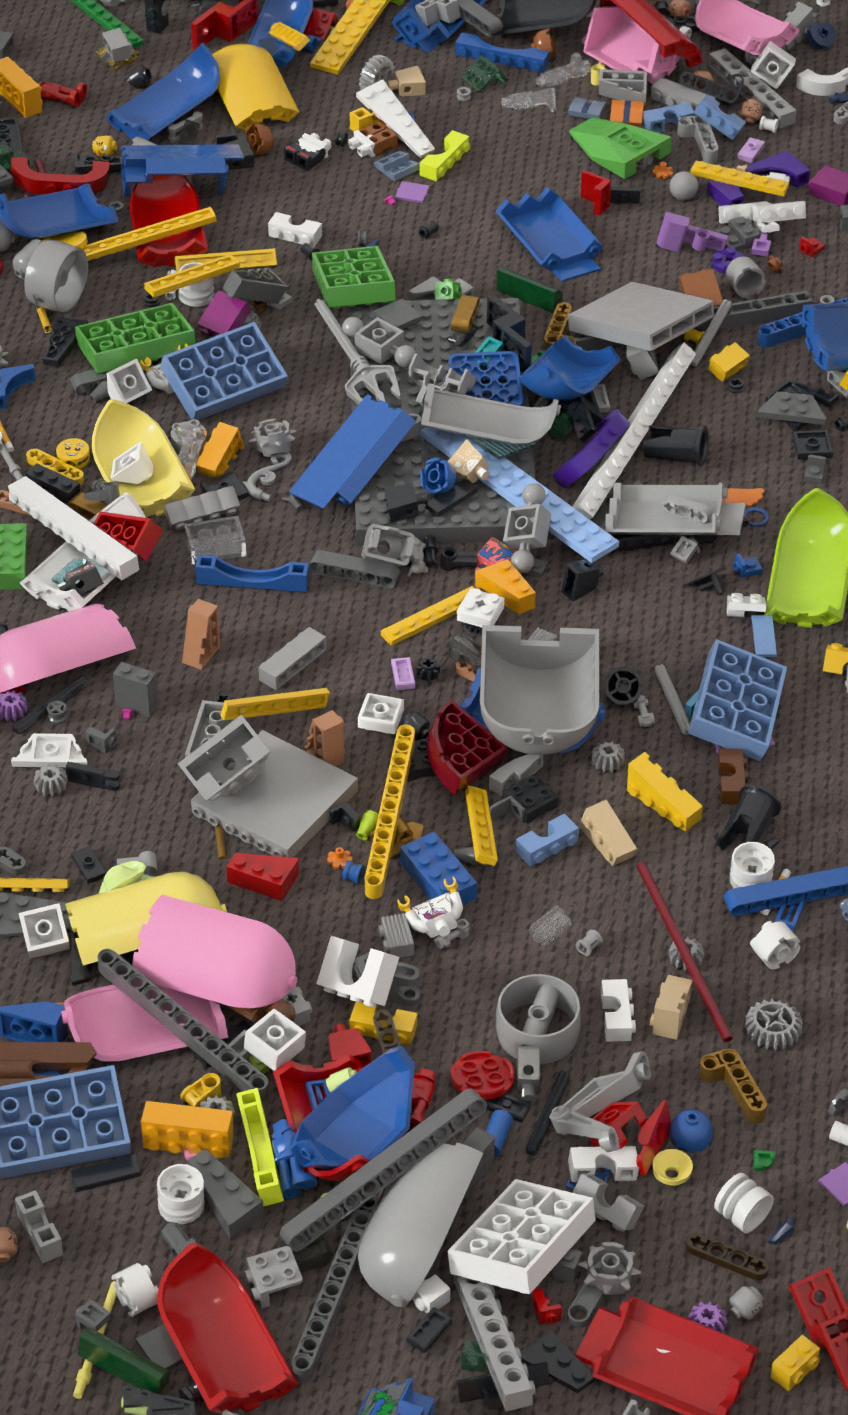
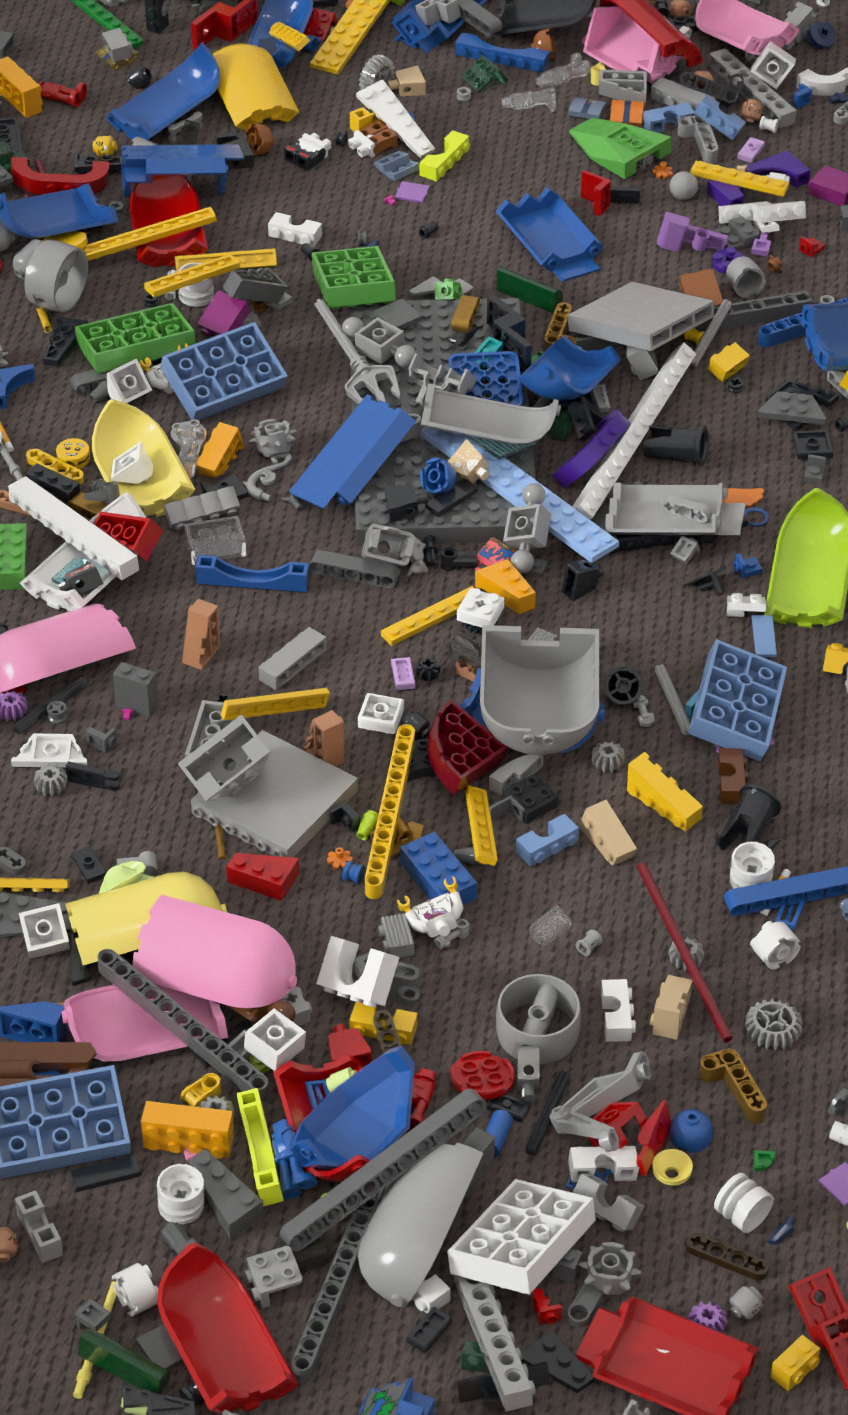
none -> blue bracket [793,83,812,109]

